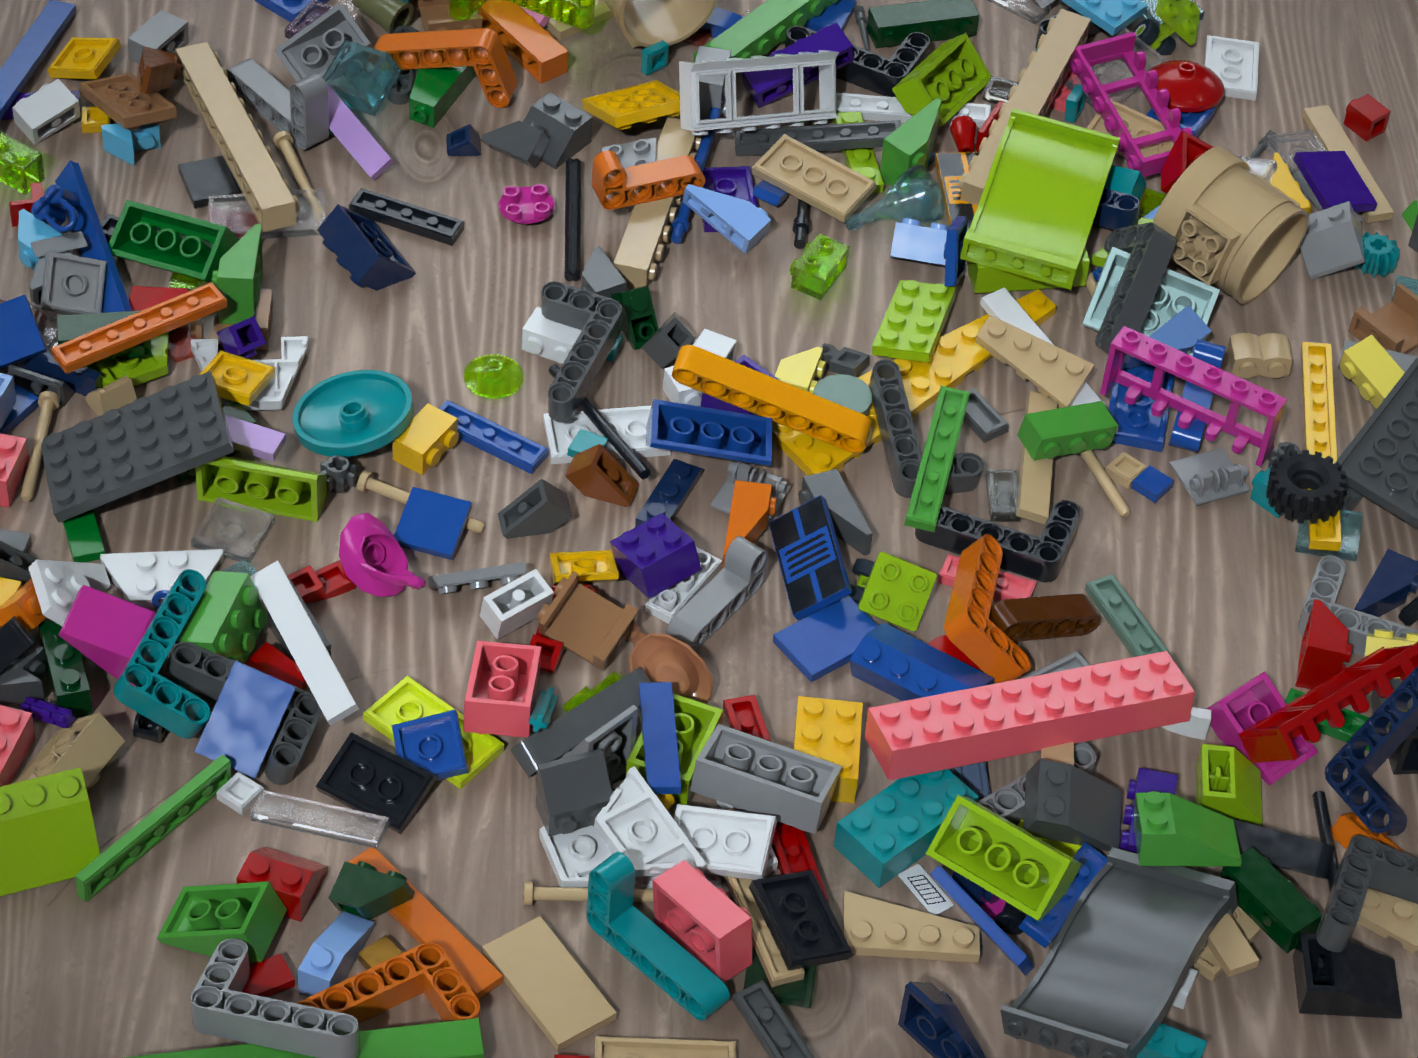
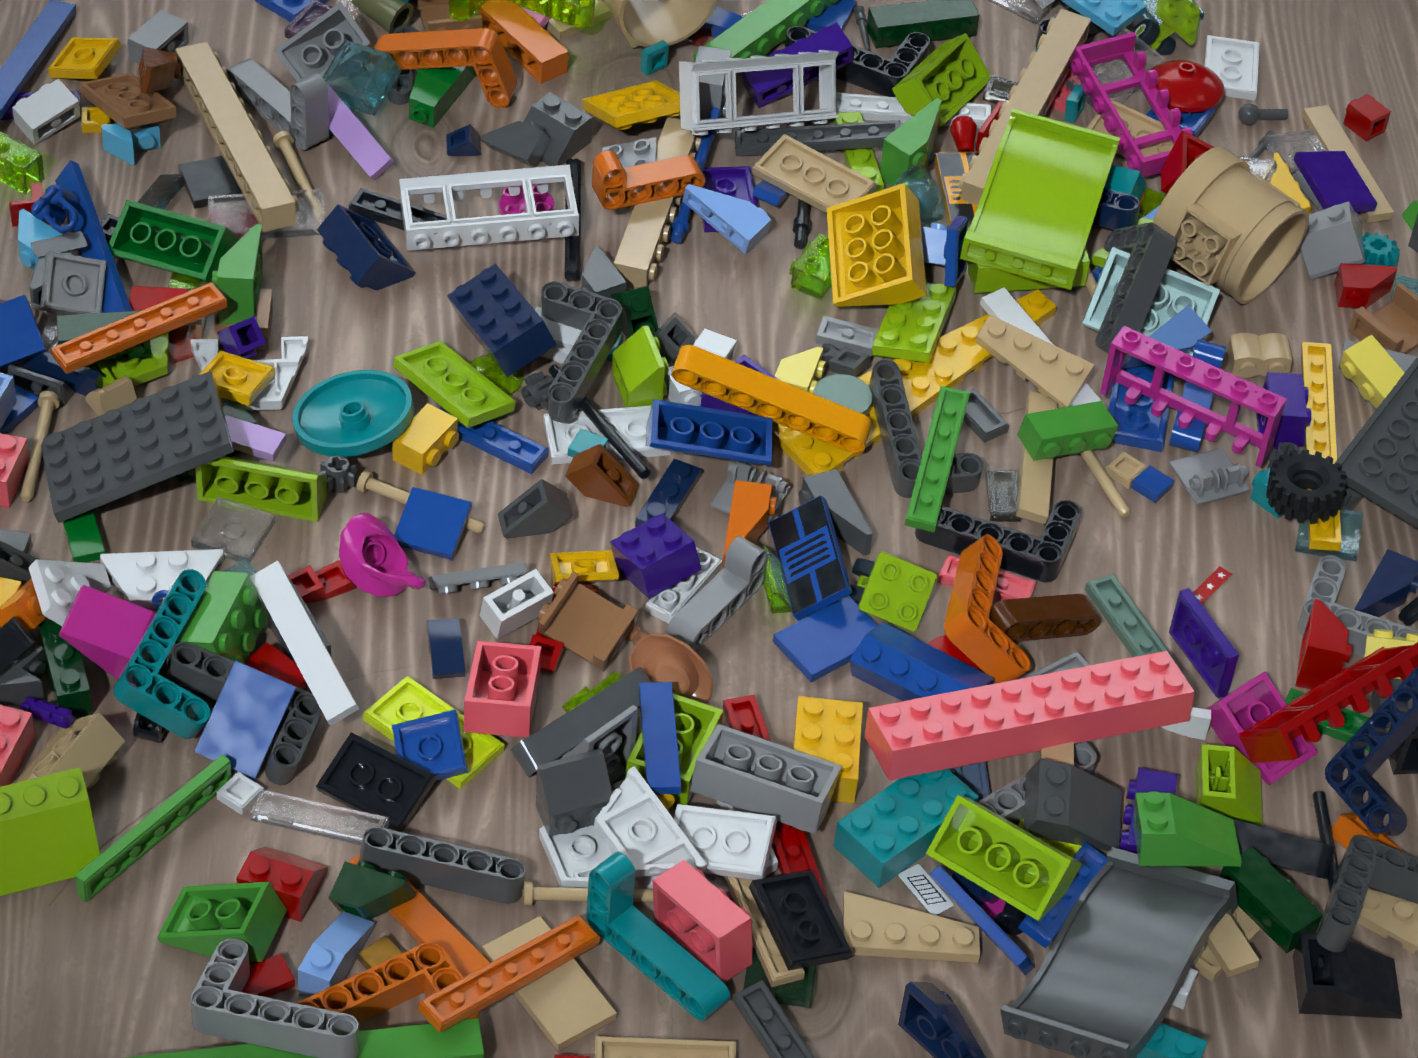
teal axle [528,687,559,733] -> none
none -> clear smoke tile [137,174,186,210]
none -> dark grey beam [359,827,526,904]
none -> lime plate [393,341,516,428]
none -> white window [399,164,579,251]
none -> orange tile [417,915,600,1033]
none -> dark blue slope [426,618,465,679]
none -> dark blue brick [447,263,557,377]
none -> dark grey gear [521,372,554,410]
none -> lime slope [611,325,669,407]
none -> clear neon green slope [762,546,792,614]
none -> light grey plate [815,316,879,357]
none -> yellow slope [826,183,927,307]
none -> dark purple tile [1169,588,1239,699]
none -> red sticker [1193,566,1232,604]
none -> dark grey bar [1238,103,1288,125]
none -> dark purple brick [1256,372,1311,449]
none -> red slope [1334,263,1397,309]

